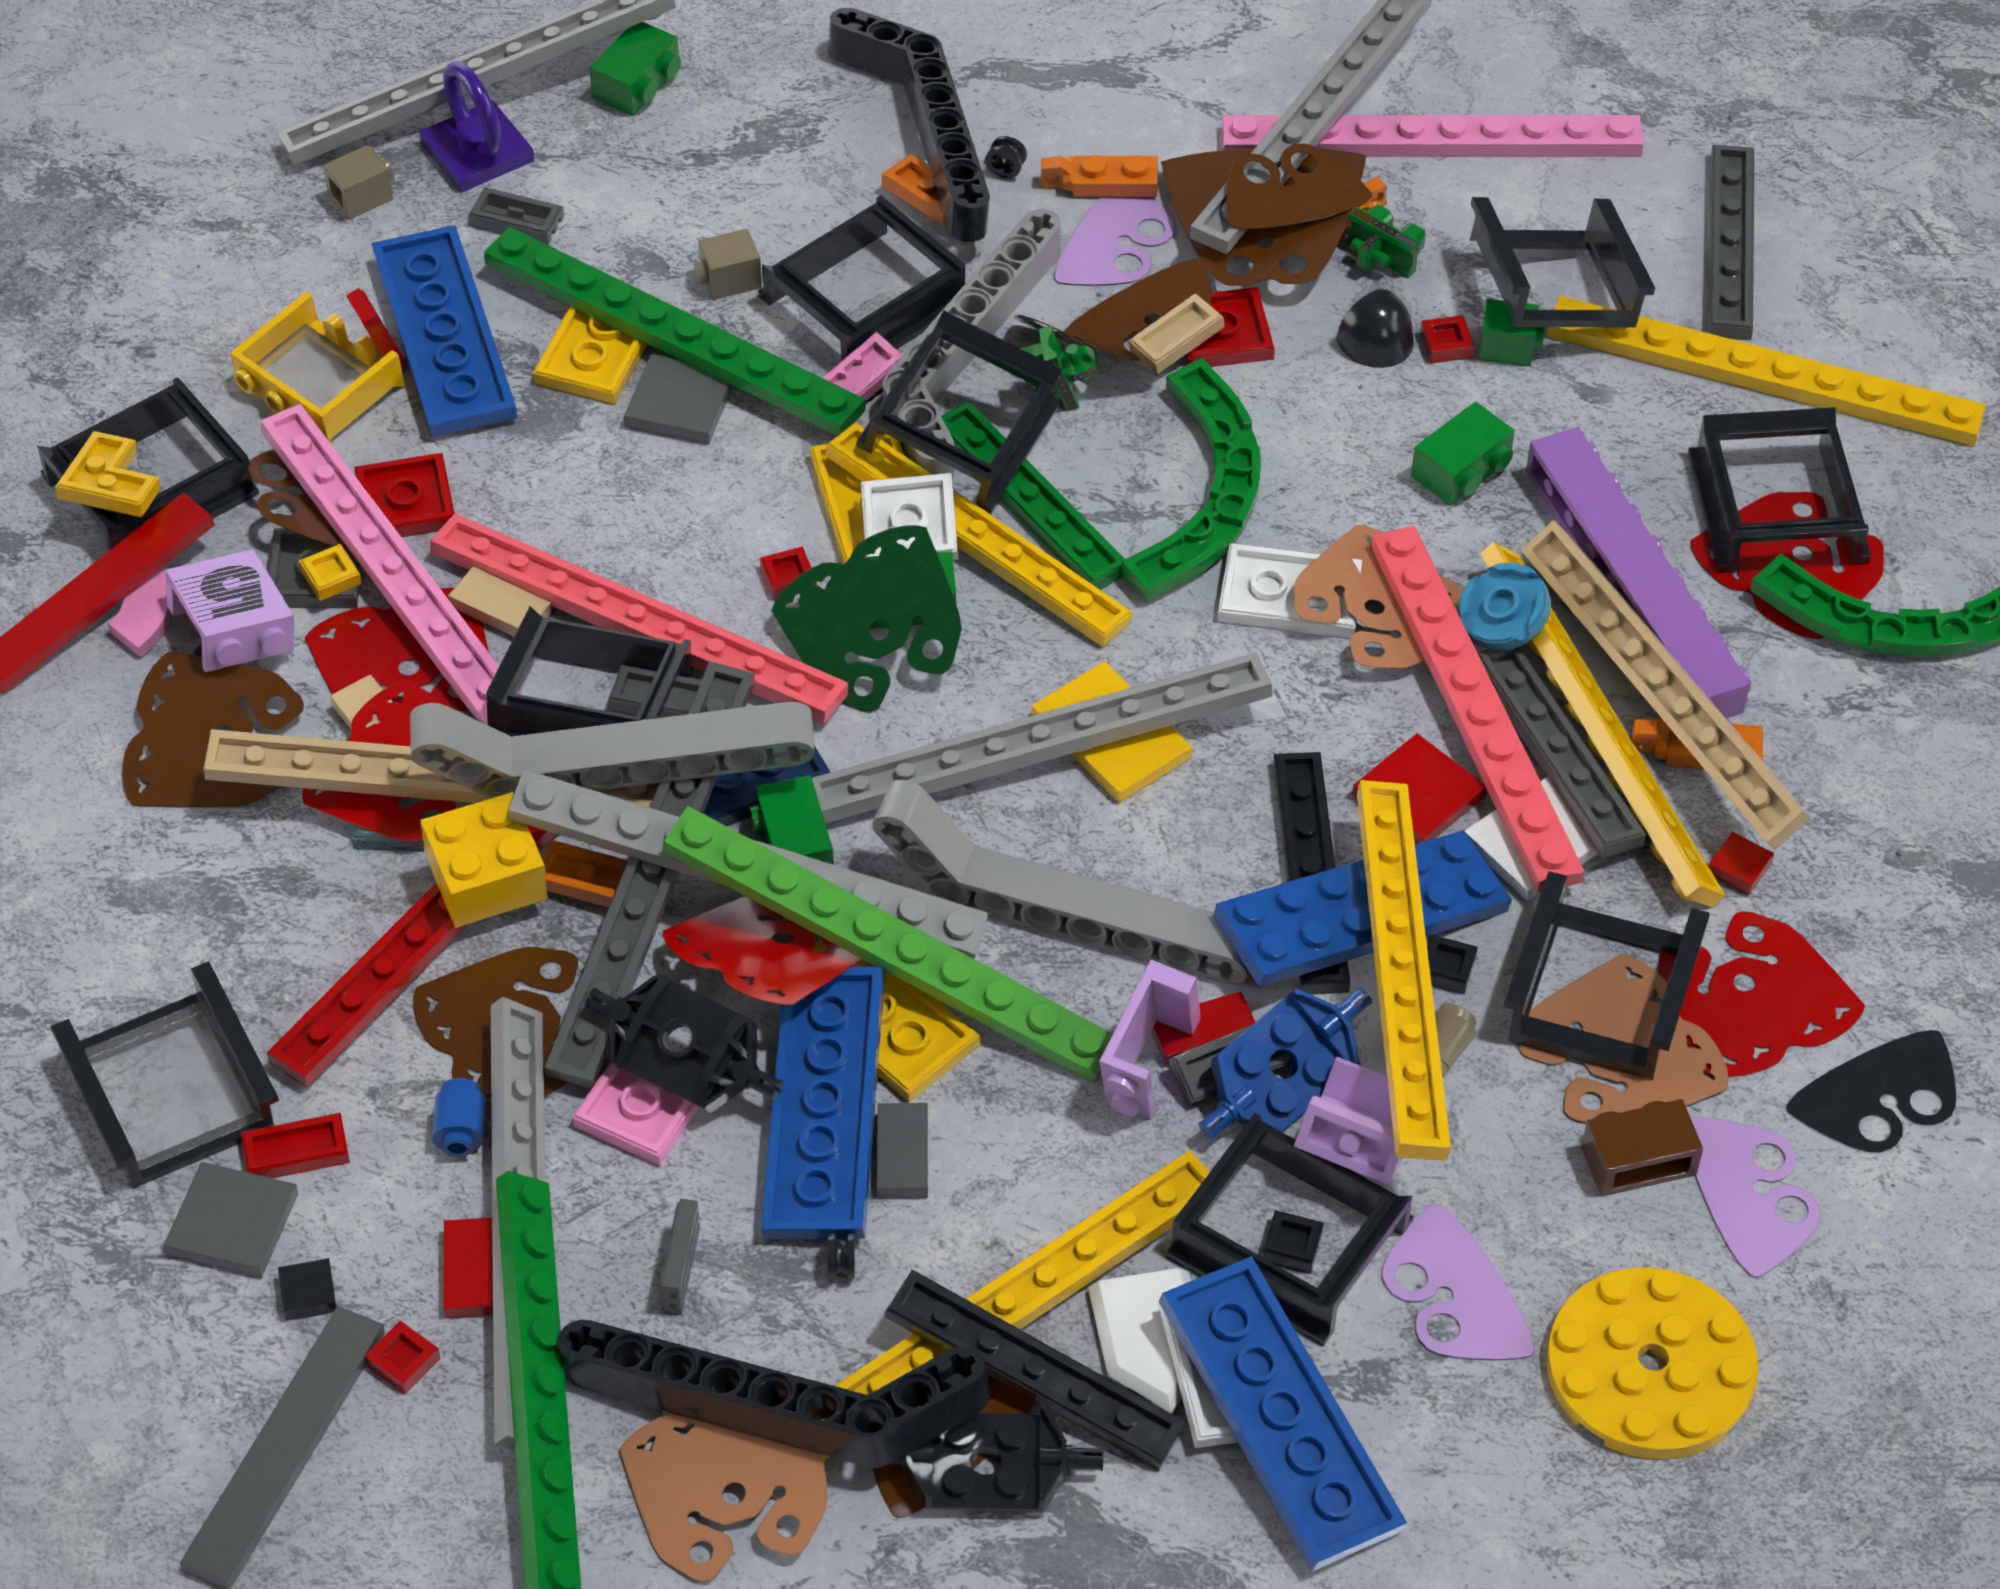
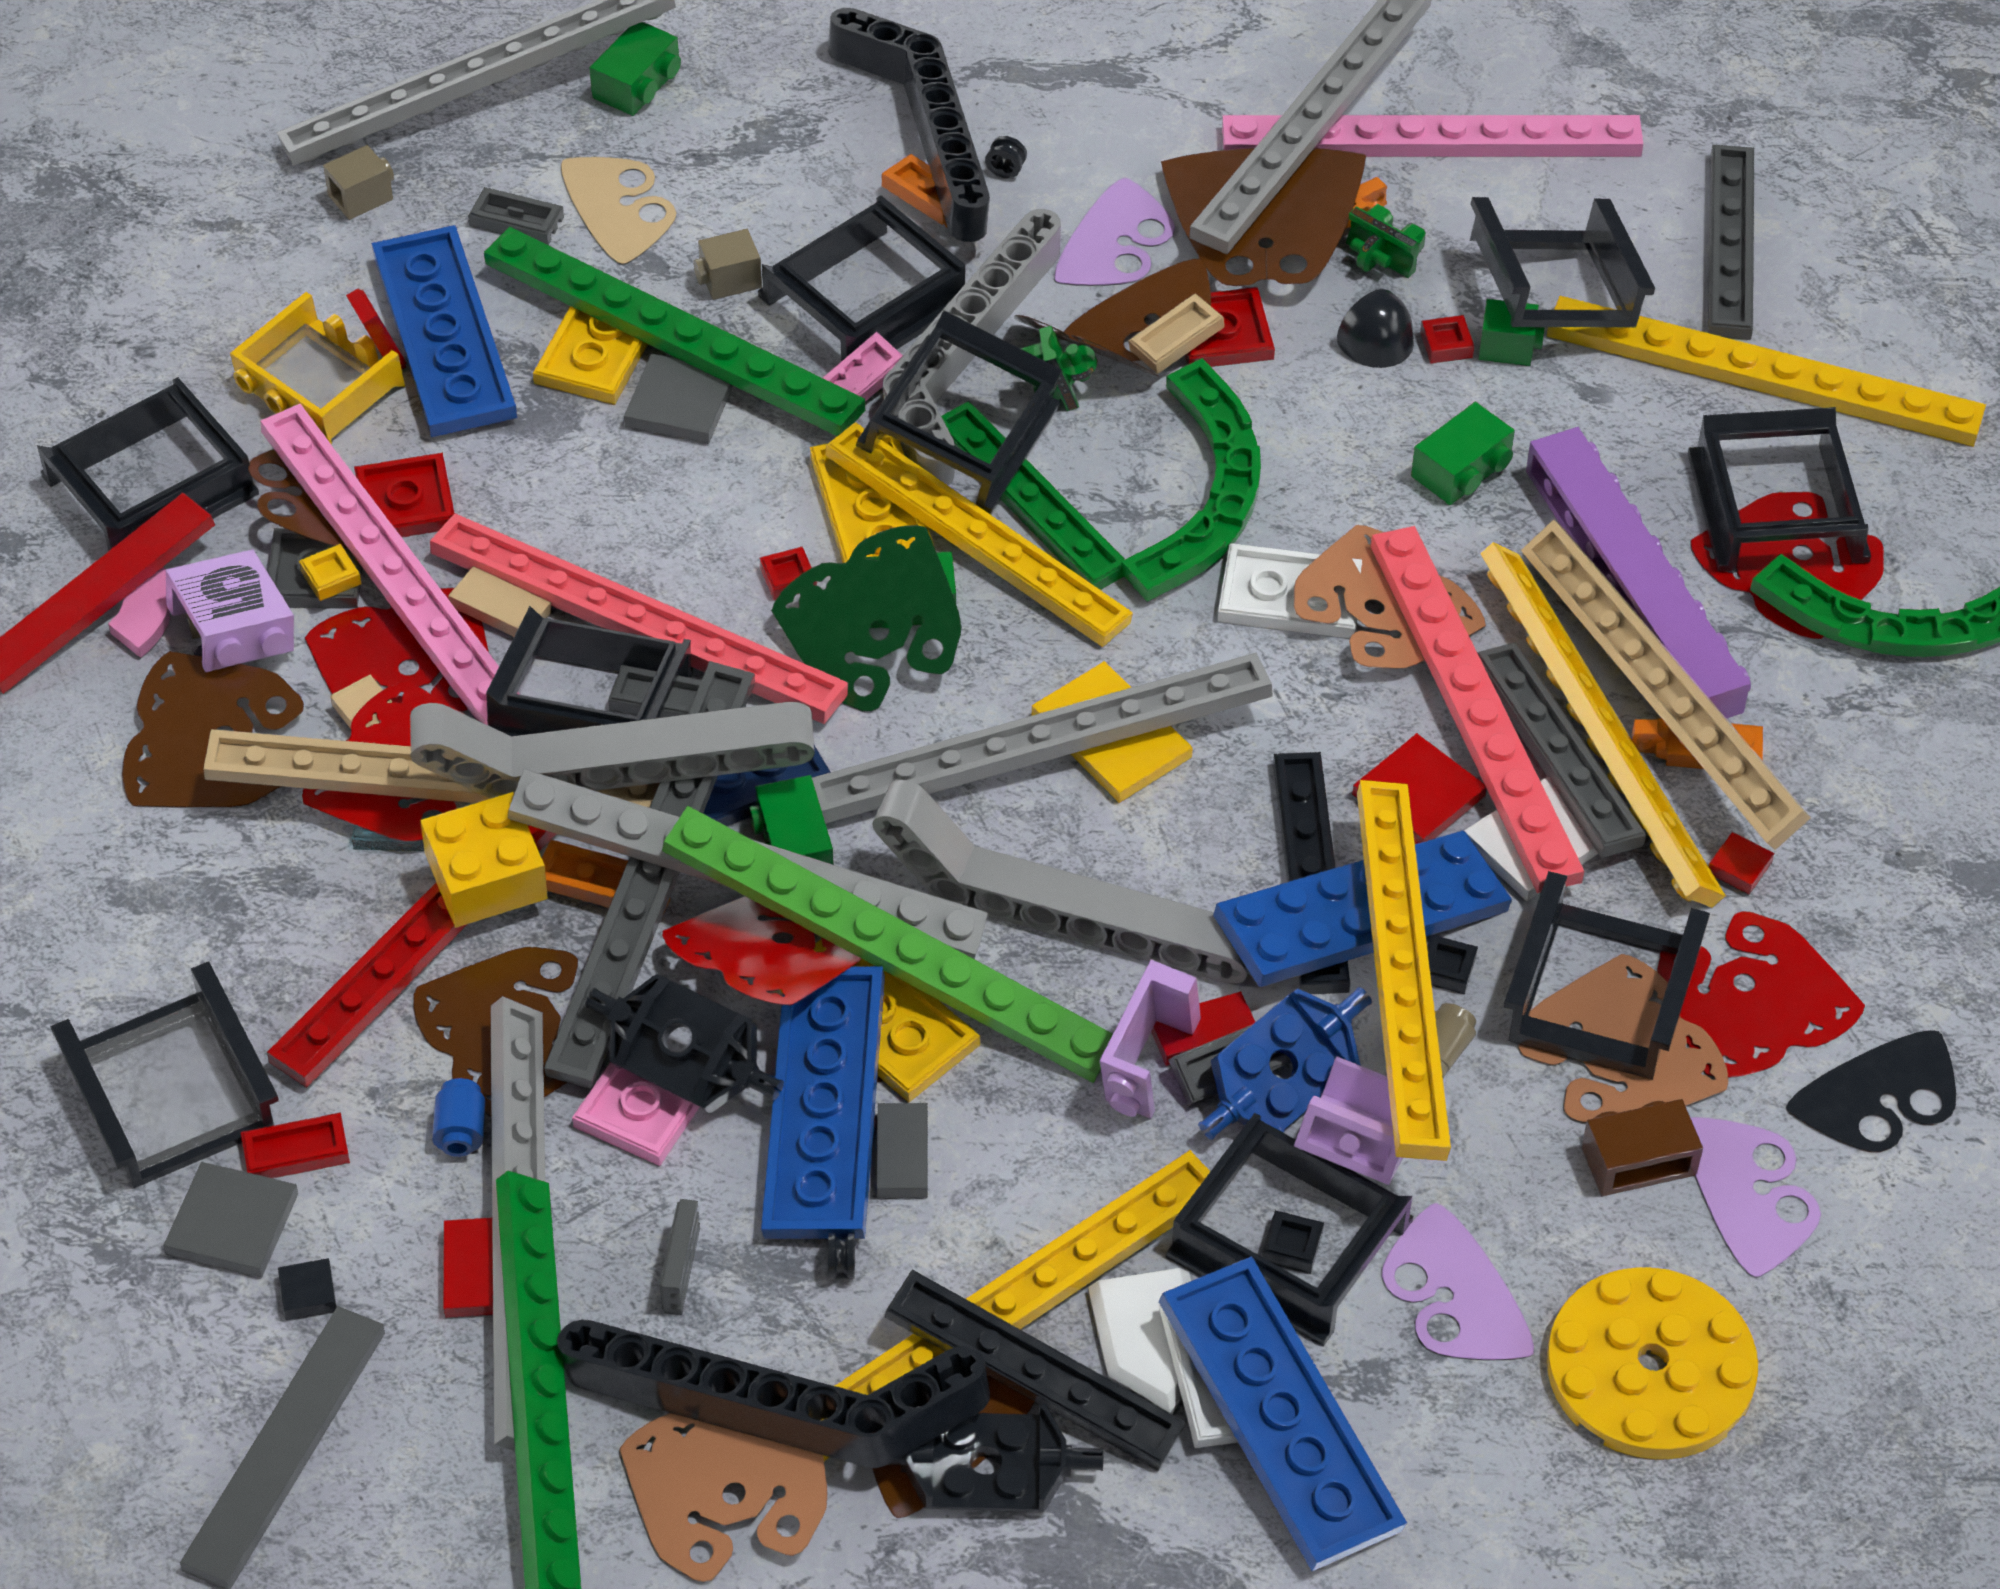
yellow tile [55,431,160,517] -> none
red tile [365,1320,441,1394] -> none
dark purple tile [419,61,535,193] -> none
white tile [861,473,958,560] -> none
orange hinge [1041,155,1158,197] -> none
reddish brown piece [1227,143,1373,229] -> none
dark azure tile [1458,562,1551,651] -> none
none -> tan piece [561,157,677,264]

